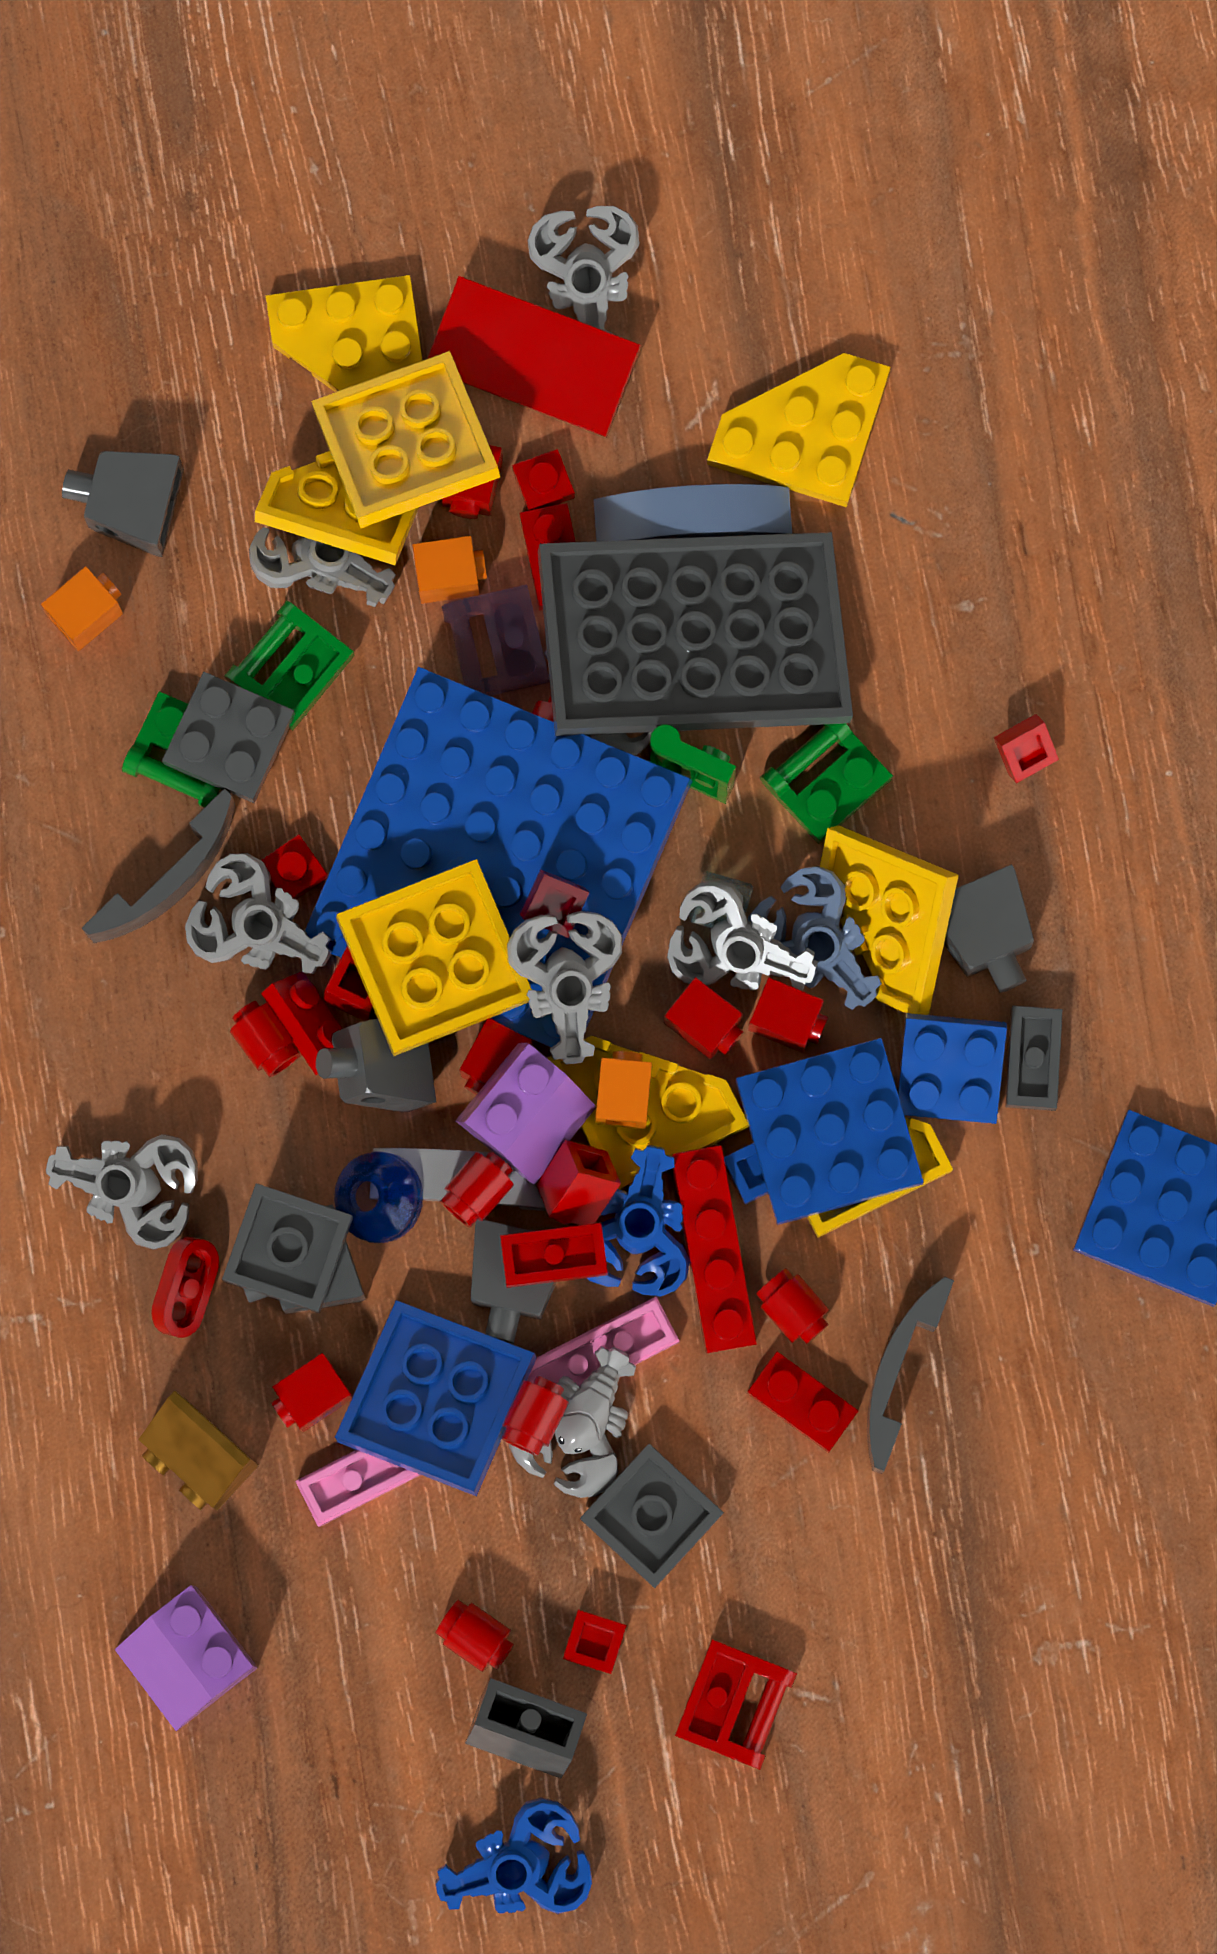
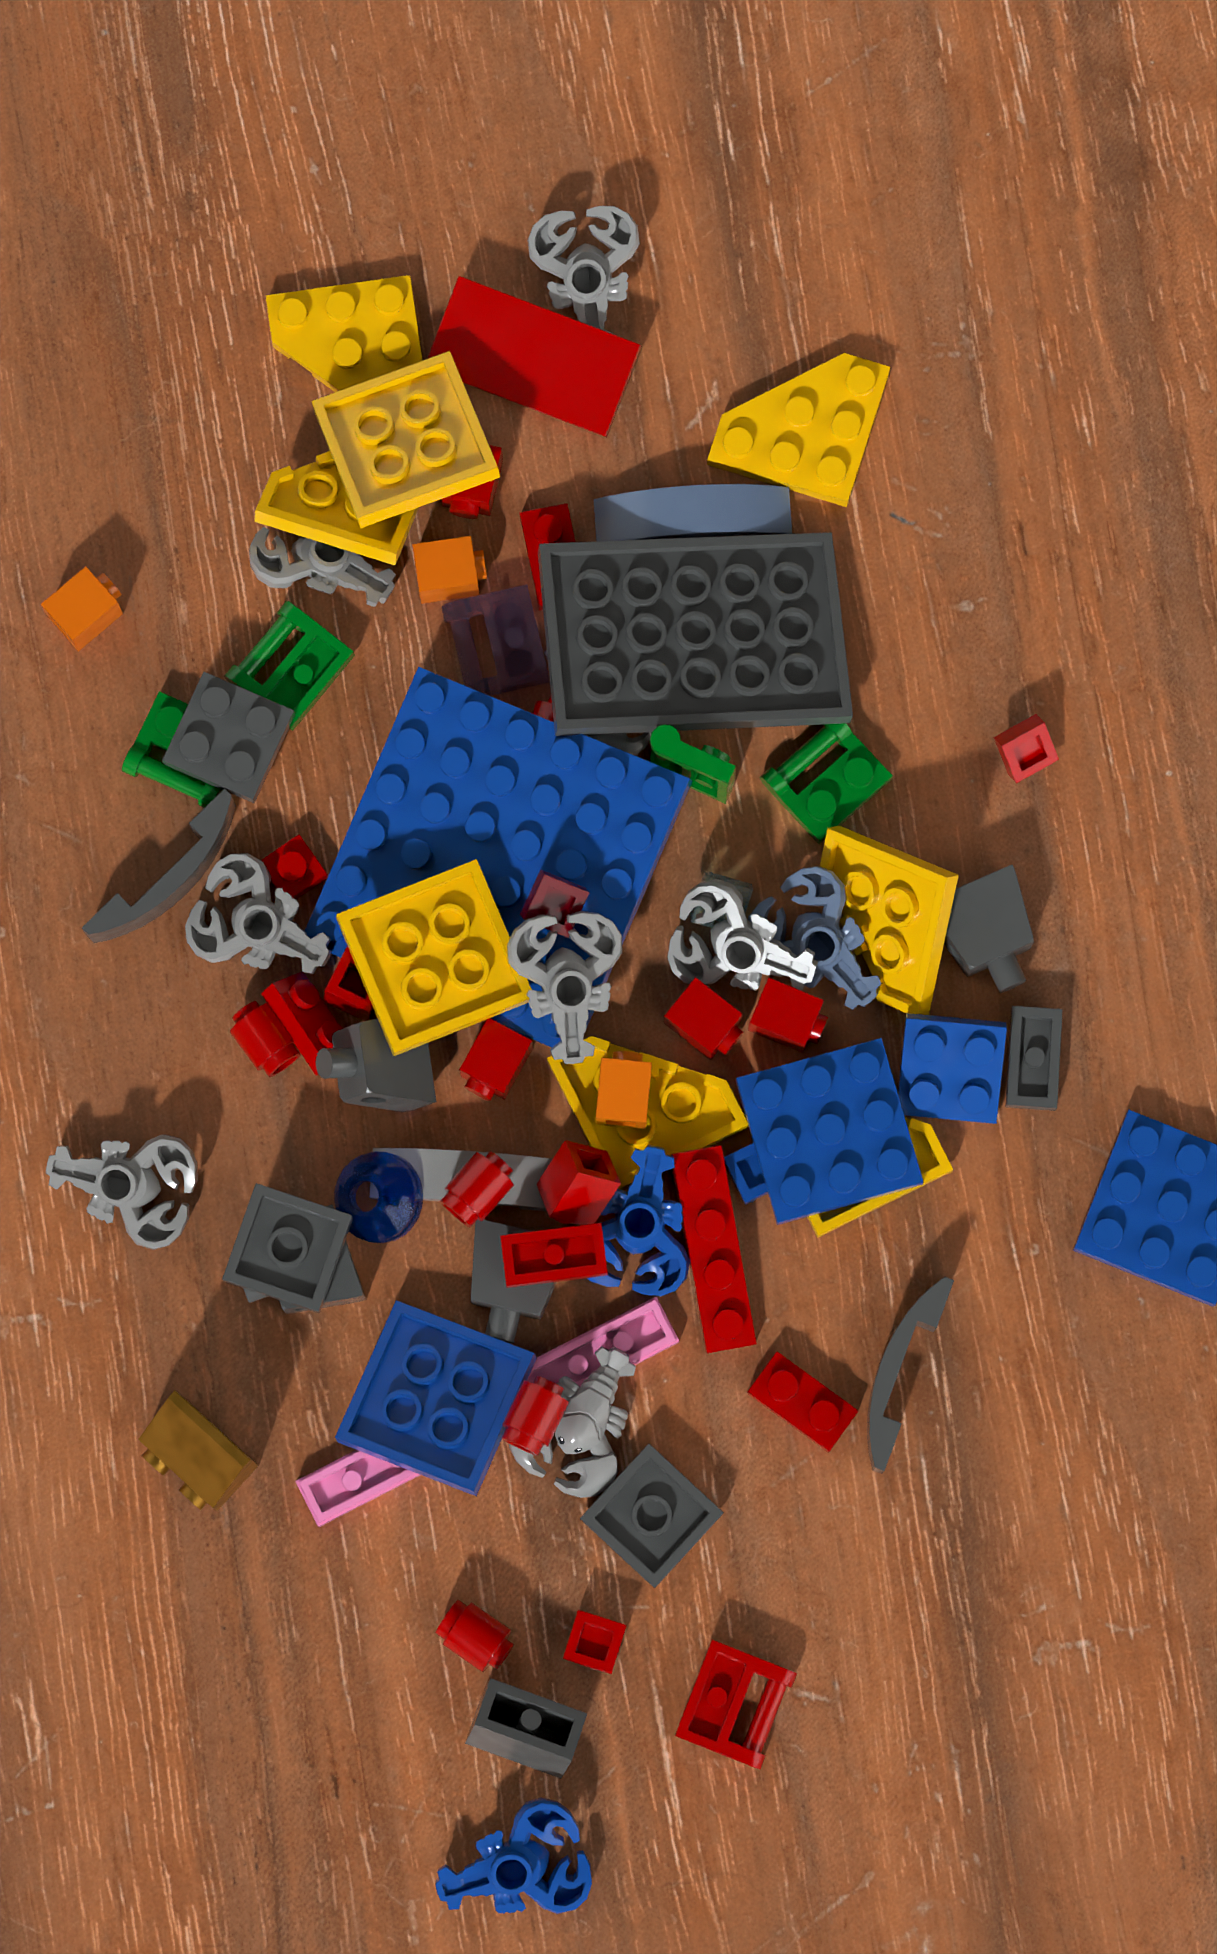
dark grey torso [62,451,184,557] -> none
medium lavender slope [115,1585,258,1731] -> none
red plate [151,1237,219,1338] -> none
red brick [271,1353,353,1432] -> none
medium lavender slope [456,1043,597,1185] -> none
red plate [512,449,575,511] -> none
red brick [756,1268,830,1344] -> none

